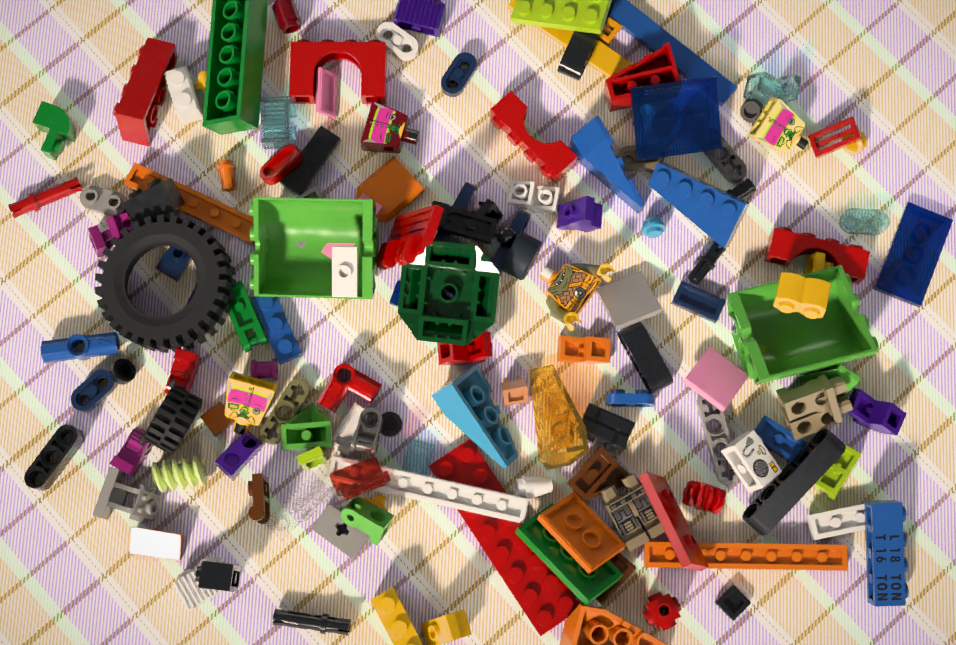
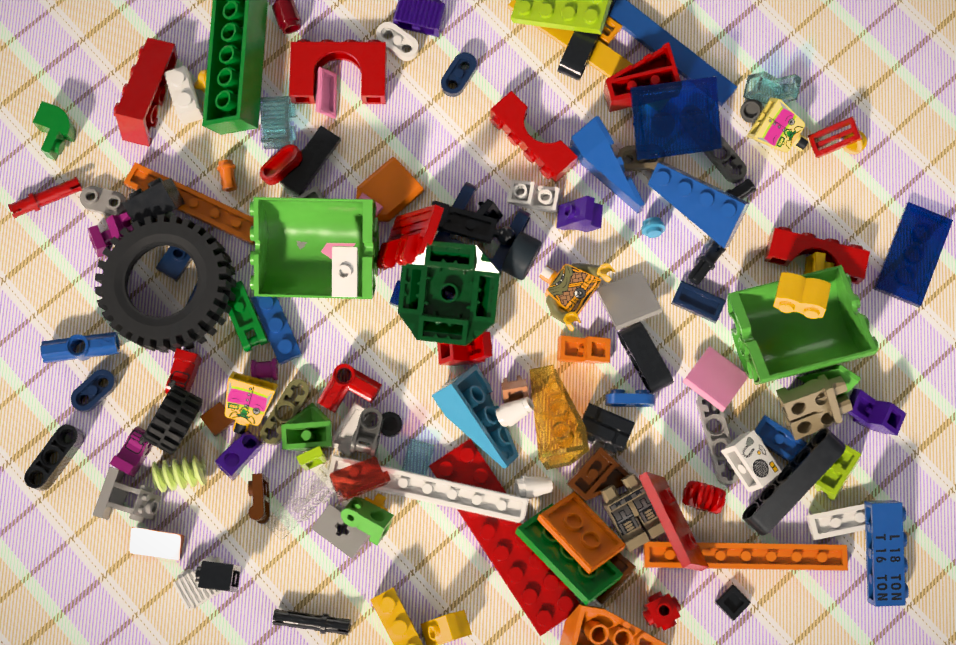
black tile [109,359,136,385] -> none
torso [360,101,420,154] -> none
clear light blue plate [839,208,890,235] -> none
none -> white cone [496,397,535,427]

